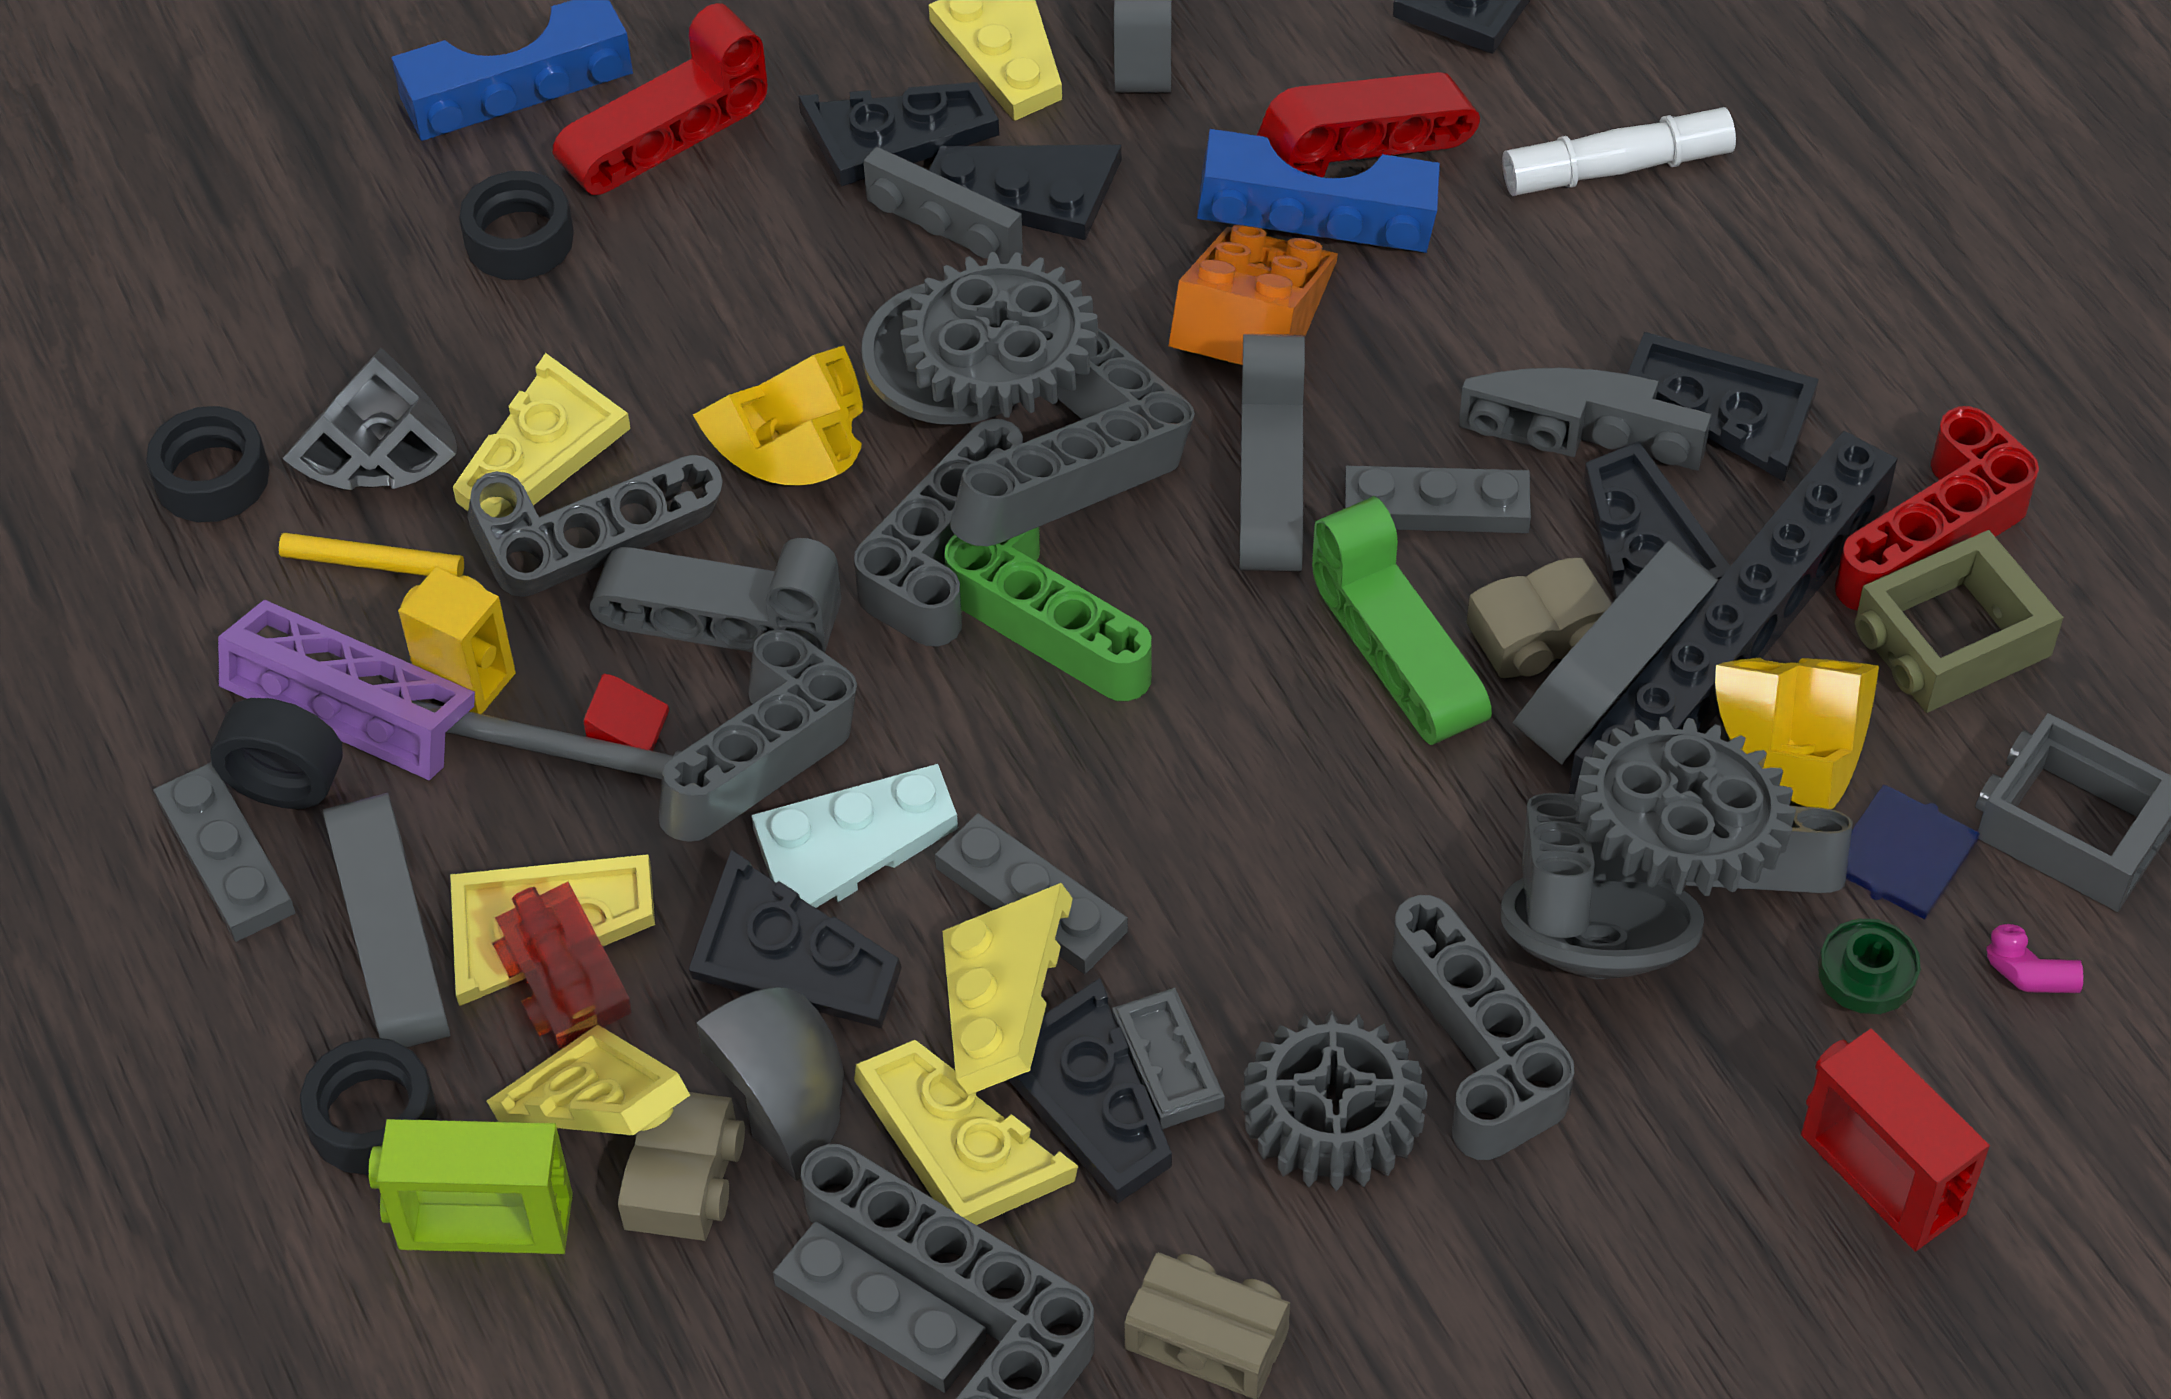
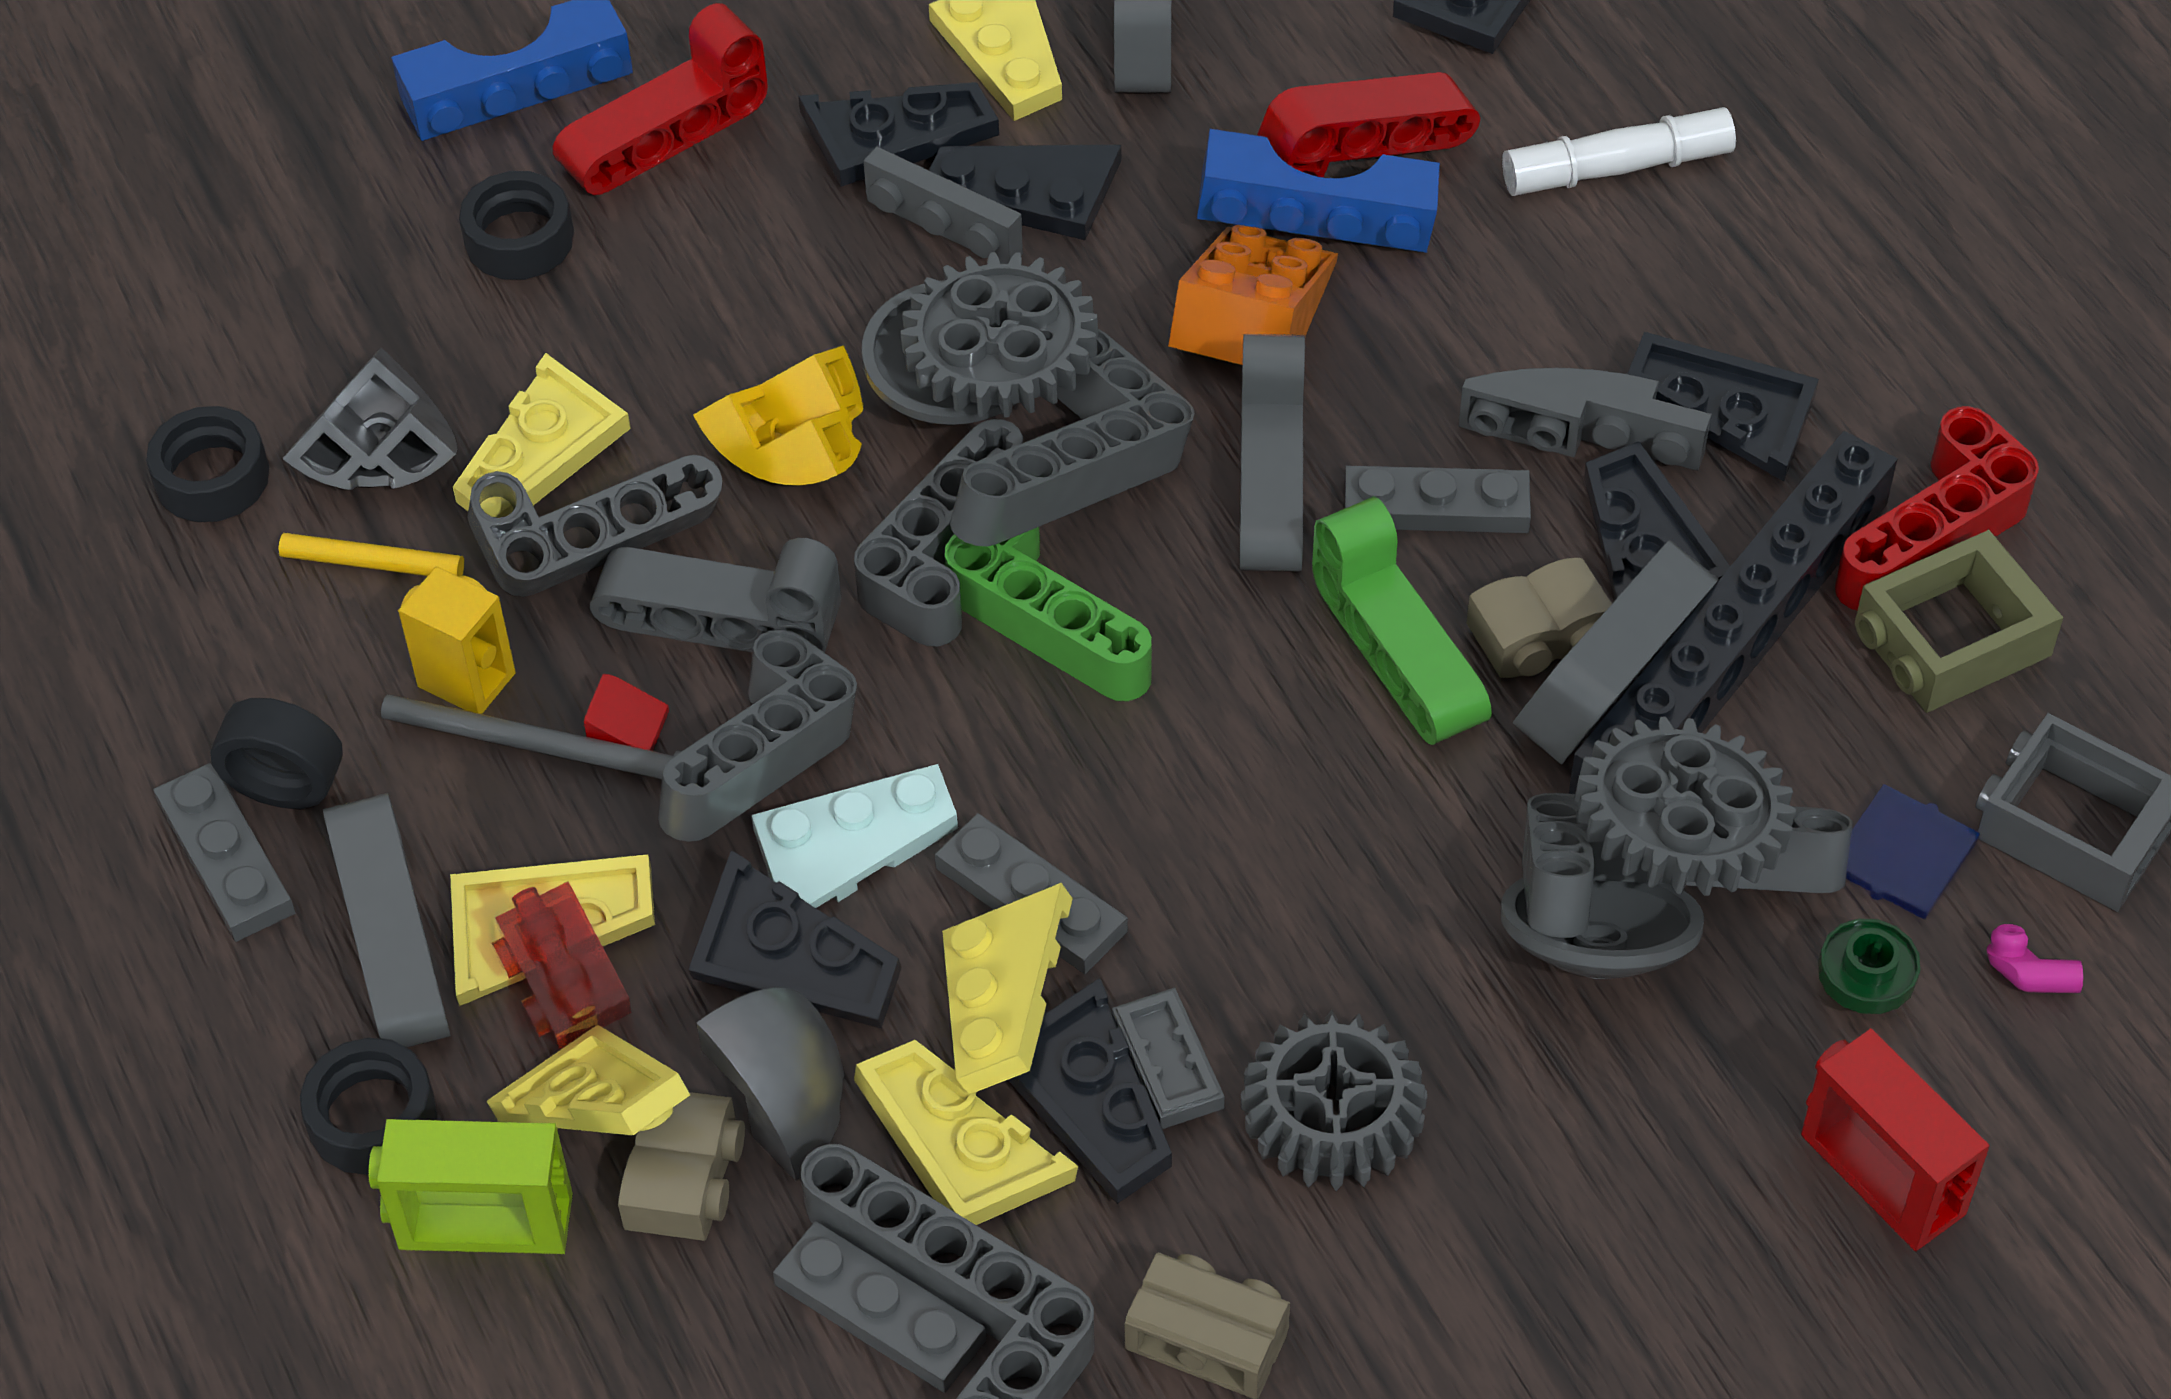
medium lavender fence [218,600,475,780] -> none
dark grey beam [1392,895,1574,1160] -> none
yellow brick [1715,658,1879,809] -> none

